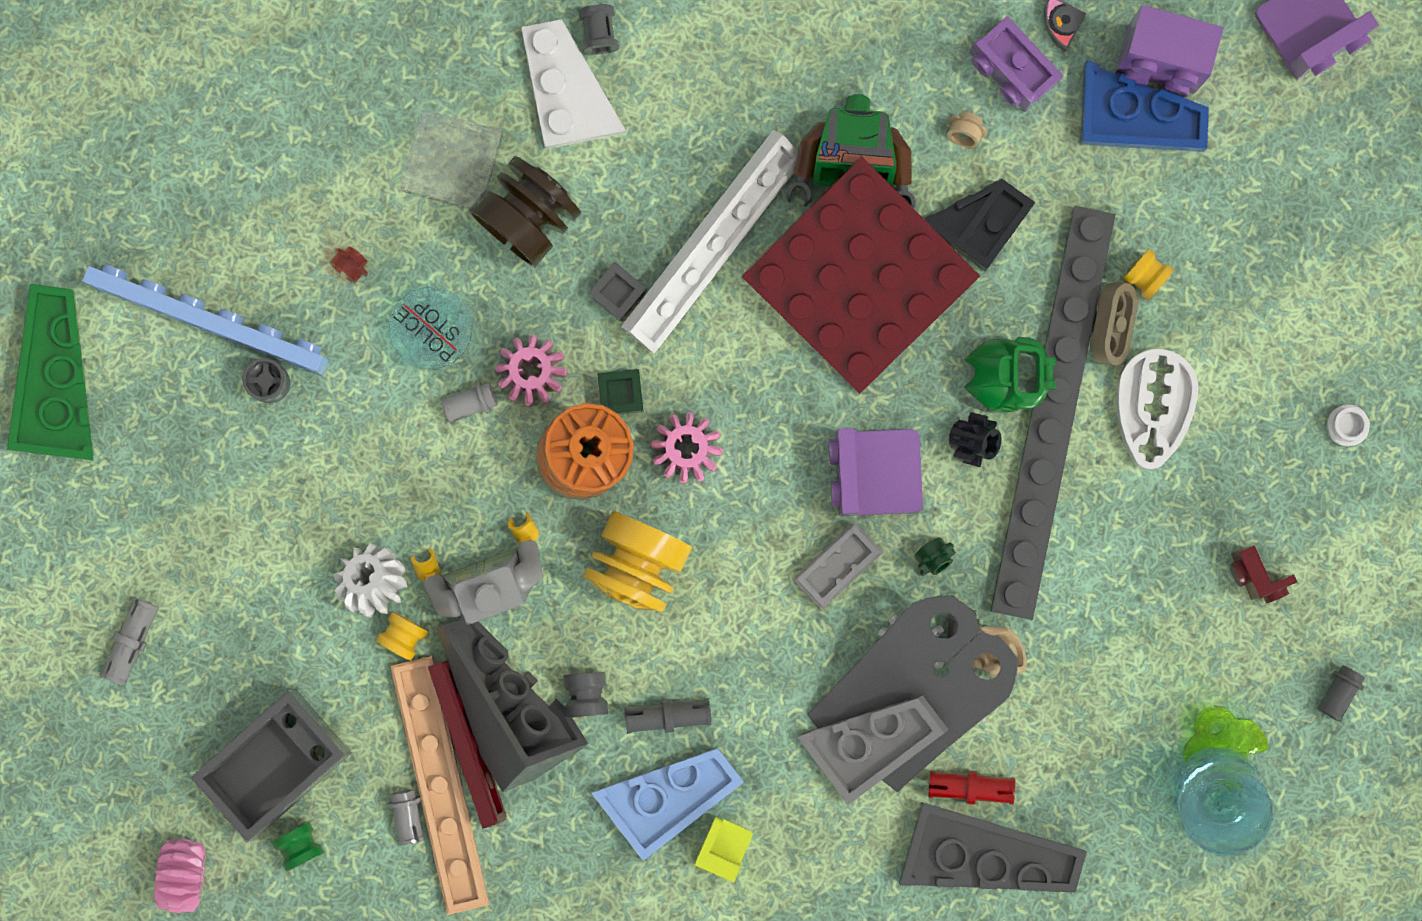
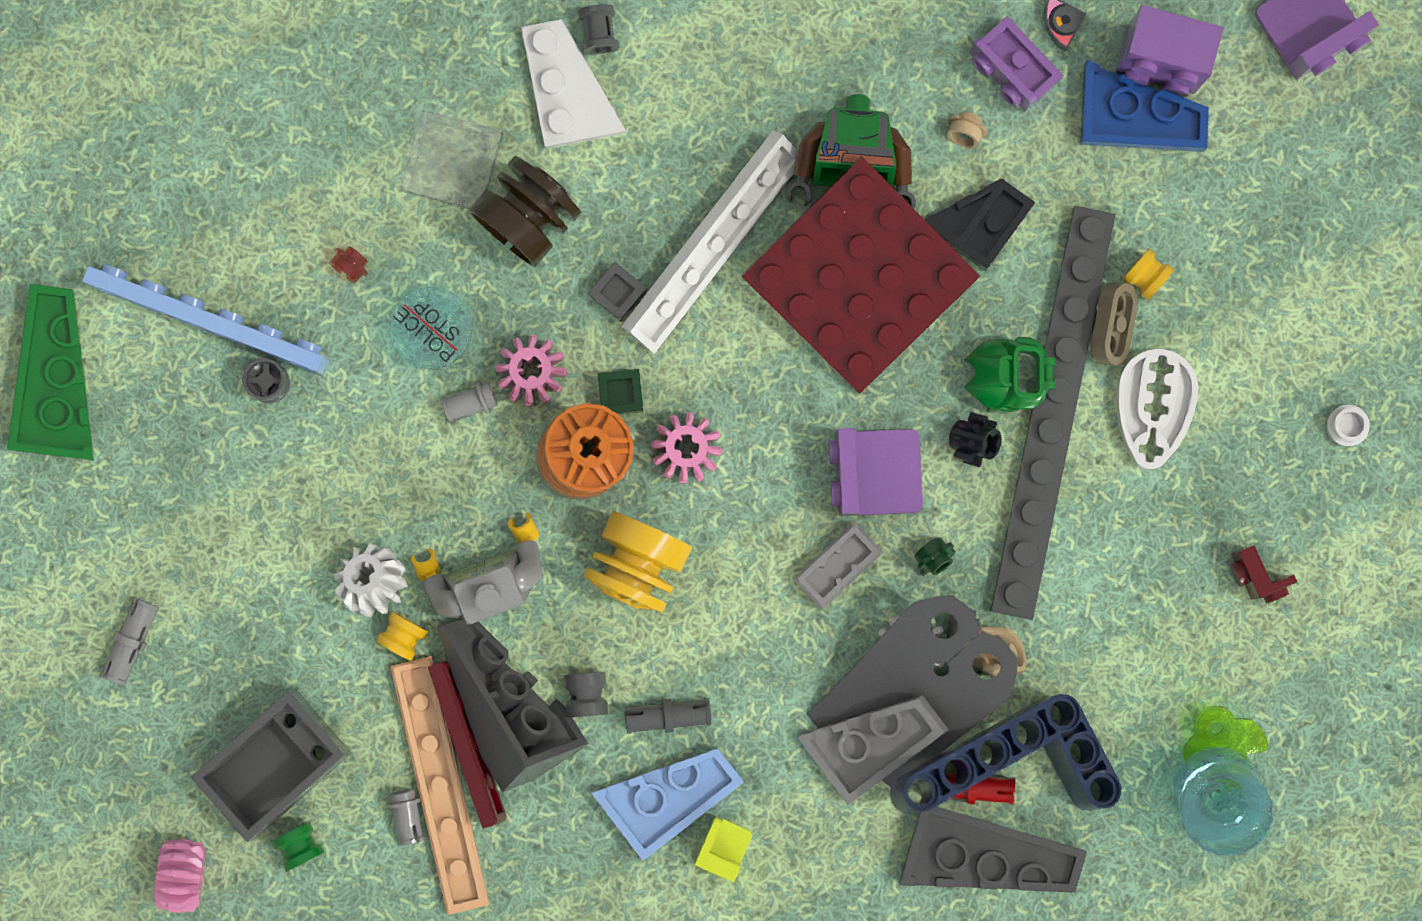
dark grey pin [1317,665,1365,722] -> none
none -> dark blue beam [890,694,1121,814]

